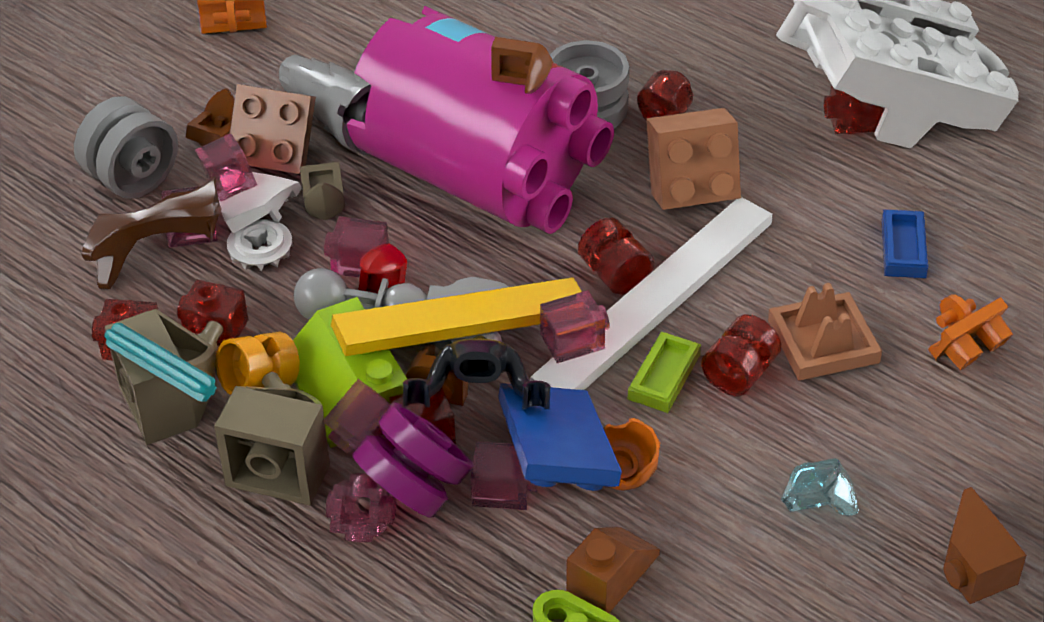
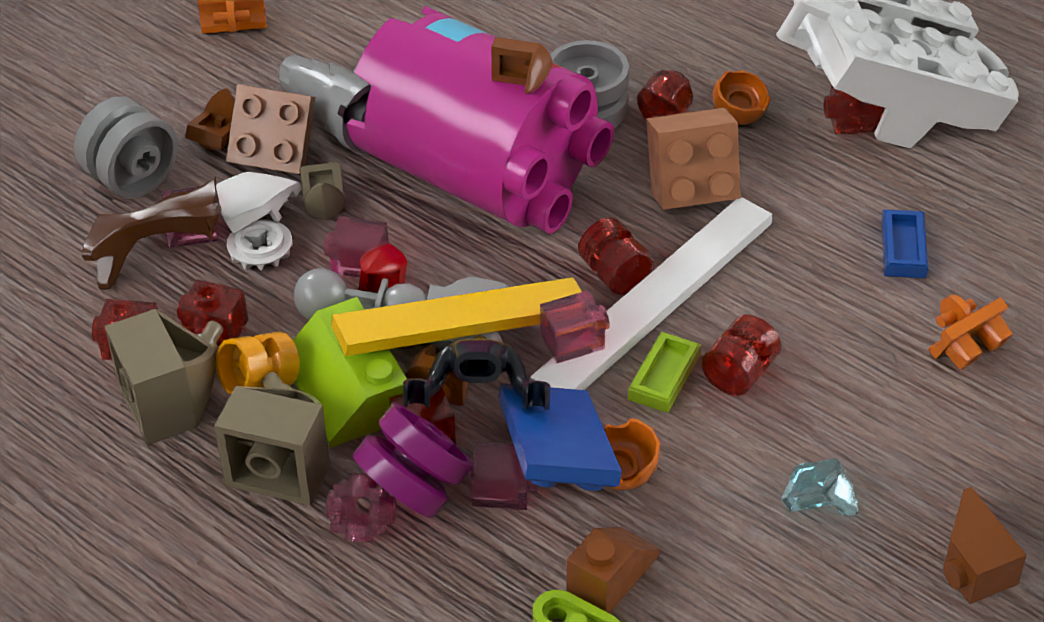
teal axle [104,323,217,402] -> none
clear pink brick [195,134,257,201] -> none
clear pink brick [323,379,391,454] -> none
nougat plate [768,283,882,381] -> none
none -> orange hair [712,70,771,125]

